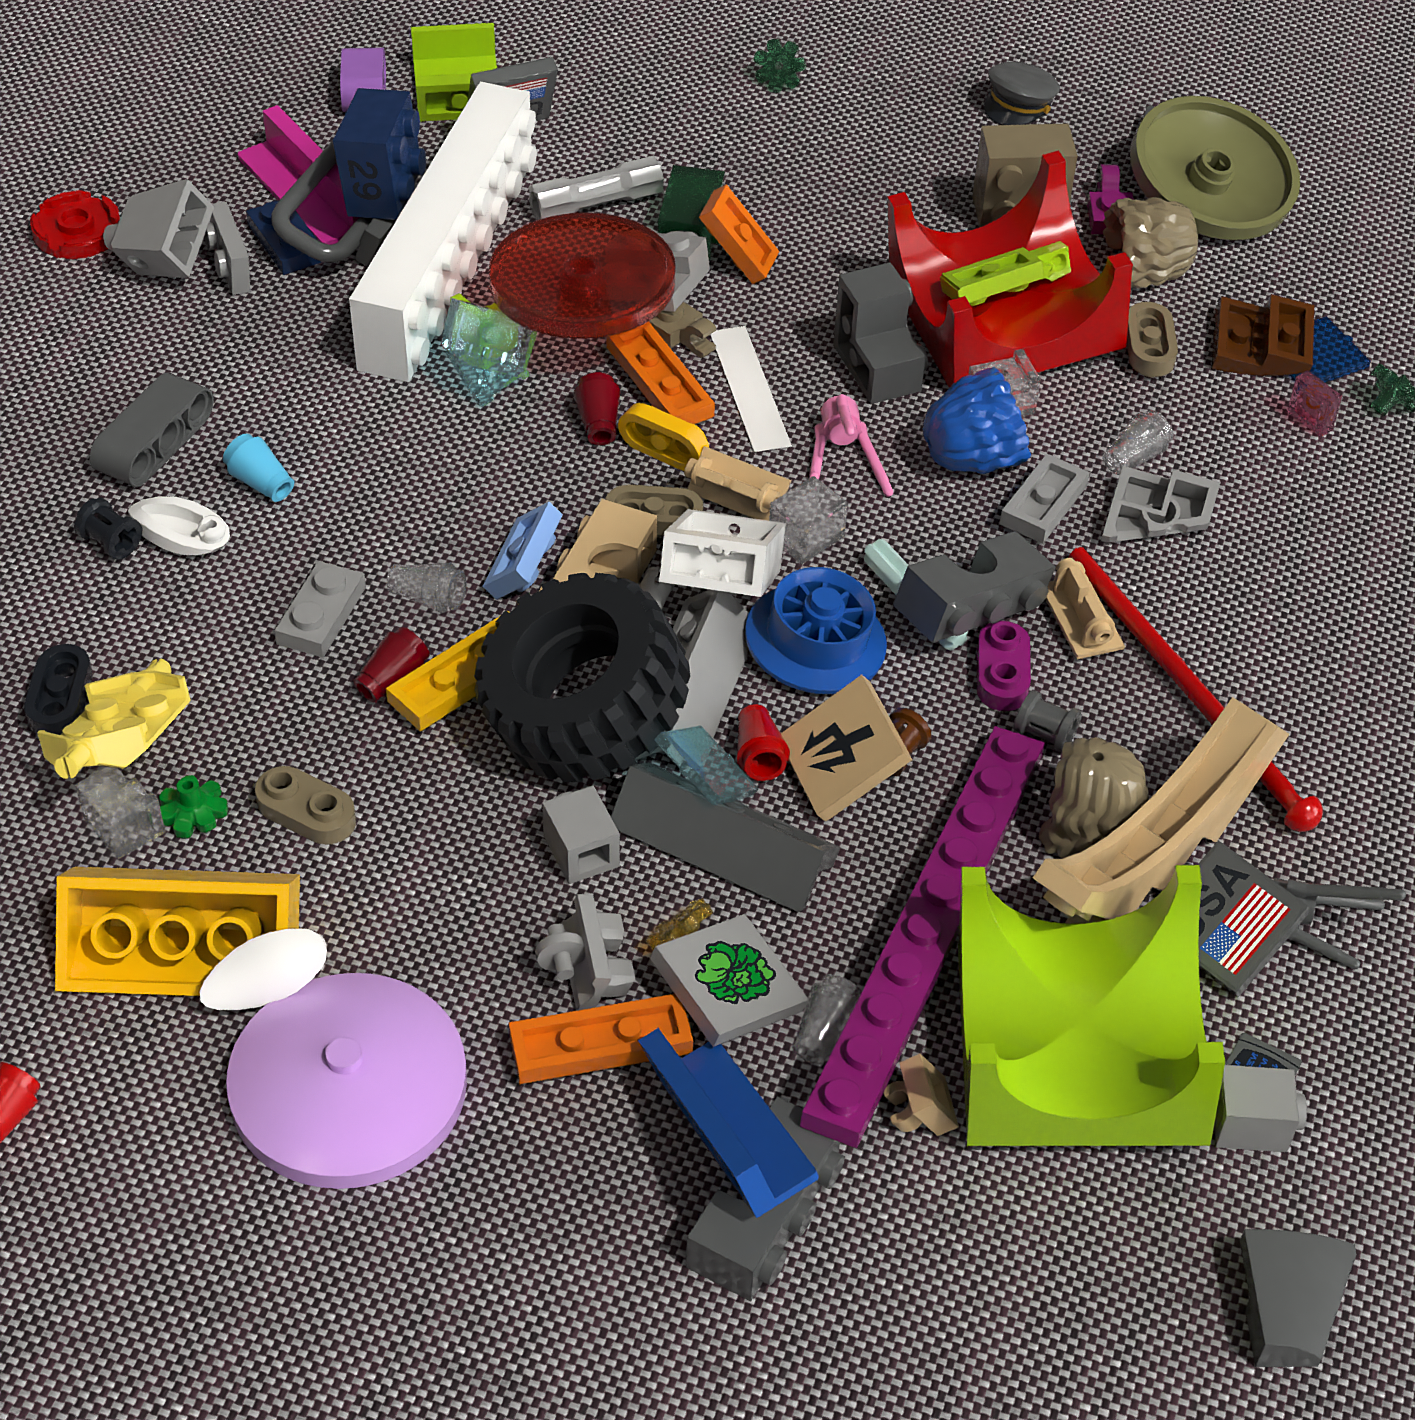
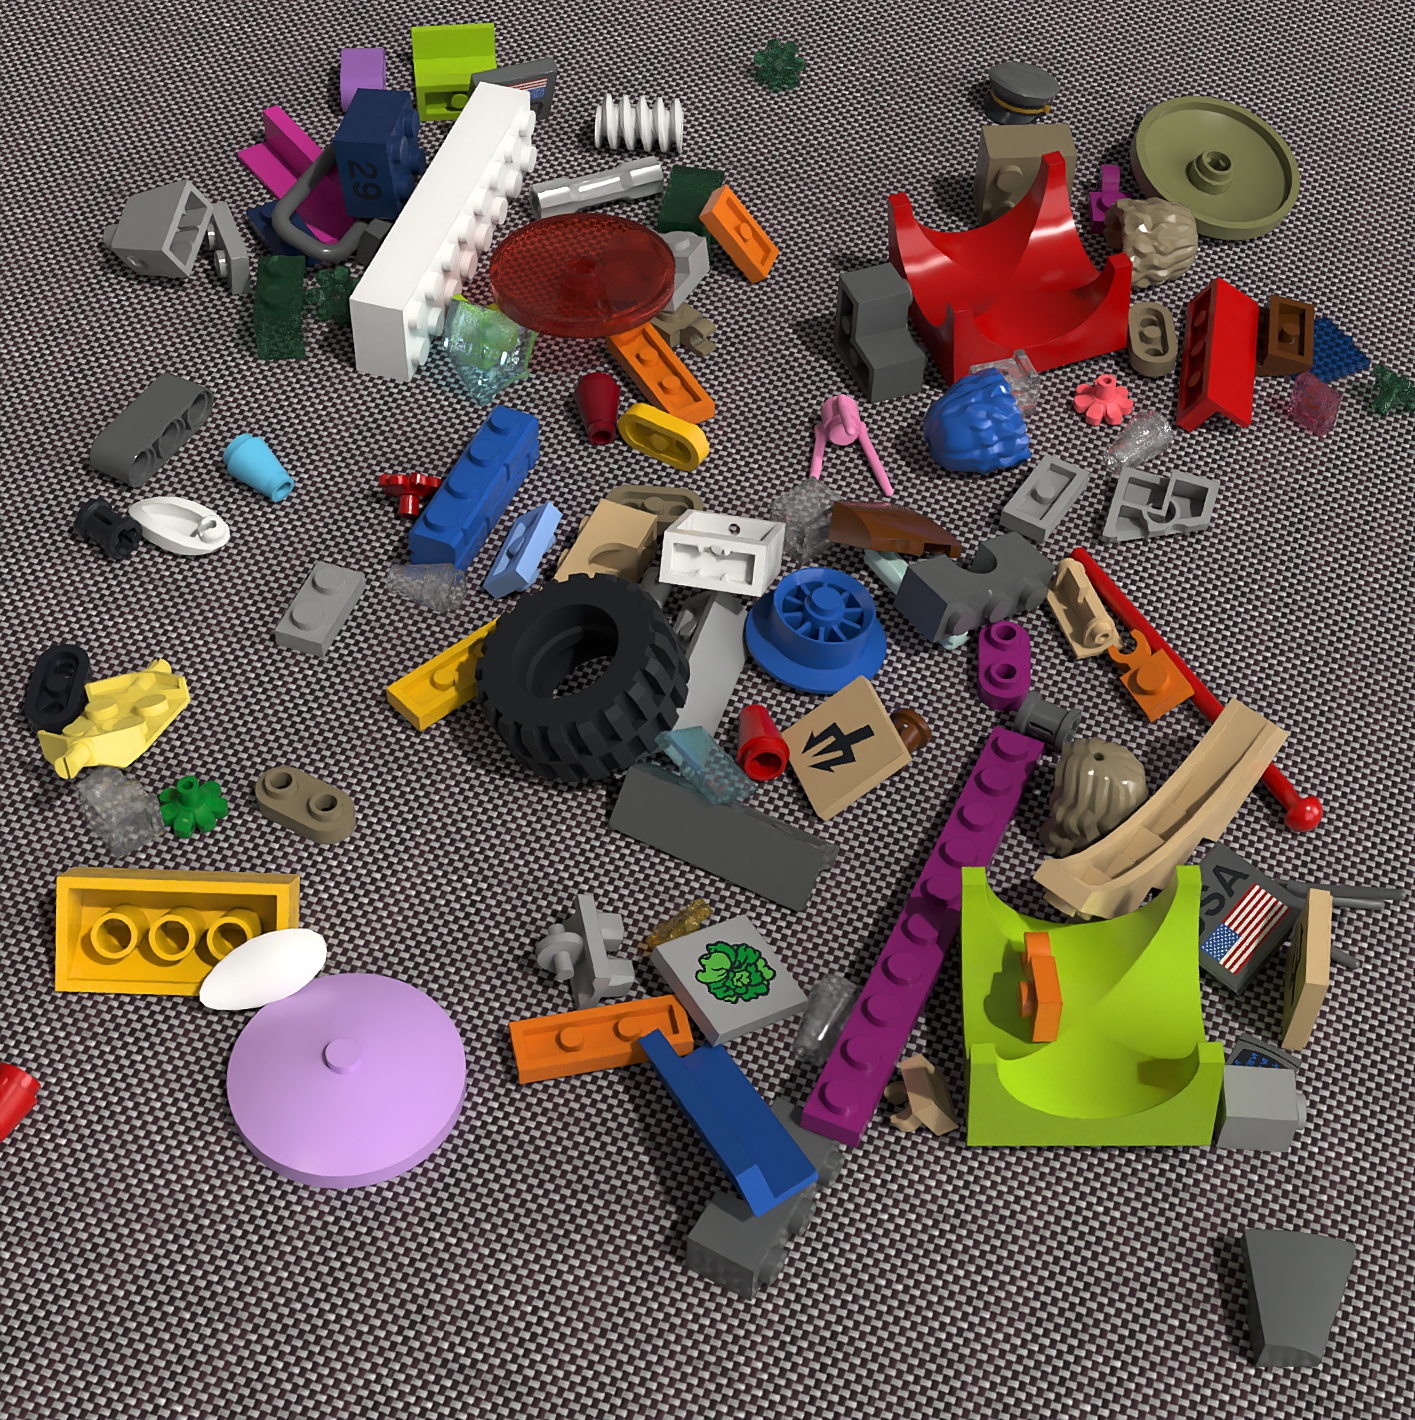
red tile [30,190,120,259] -> none
dark red cone [353,627,430,703] -> none
light grey brick [542,785,620,884] -> none
tan hinge [684,446,792,522] -> none
white sticker [710,326,792,452] -> none
lime hinge [940,241,1071,306] -> none
none -> clear green brick [253,255,310,360]
none -> clear green plant [307,266,361,326]
none -> red plant [378,472,442,518]
none -> blue brick [408,405,540,586]
none -> white piece [595,93,684,154]
none -> reddish brown slope [828,501,962,558]
none -> orange plate [1017,932,1063,1042]
none -> coral plant [1073,374,1133,426]
none -> orange plate [1108,629,1195,723]
none -> red panel [1176,276,1259,433]
none -> tan tile [1281,888,1333,1051]

